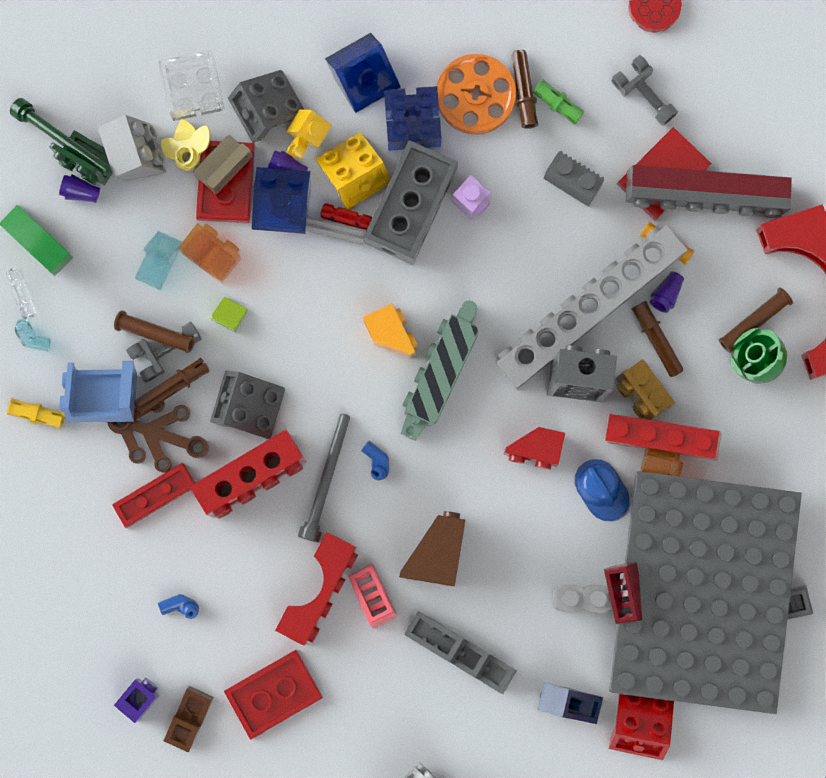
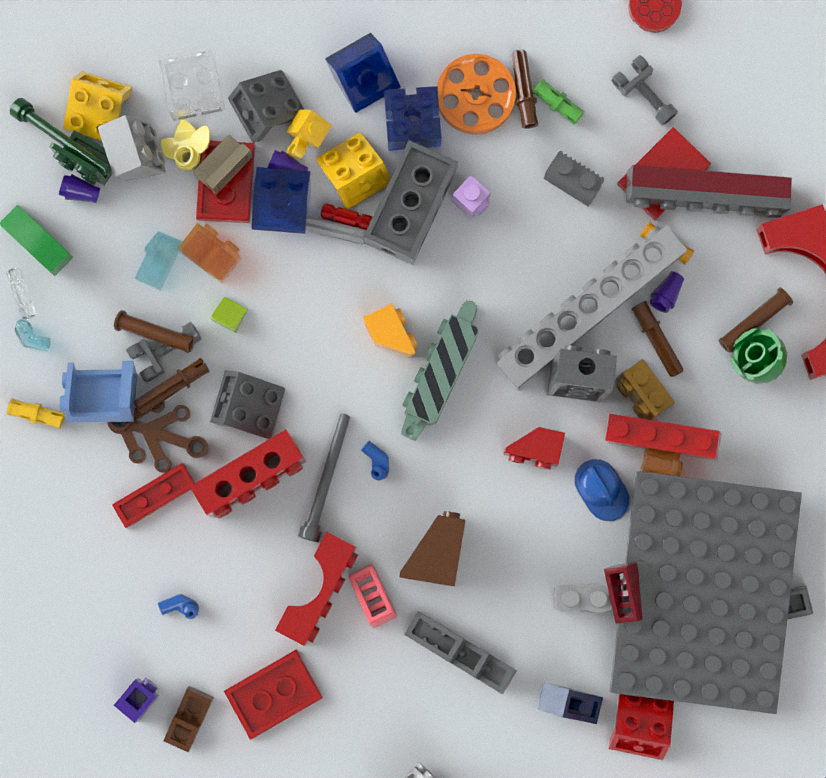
none -> yellow bracket [63,71,132,141]

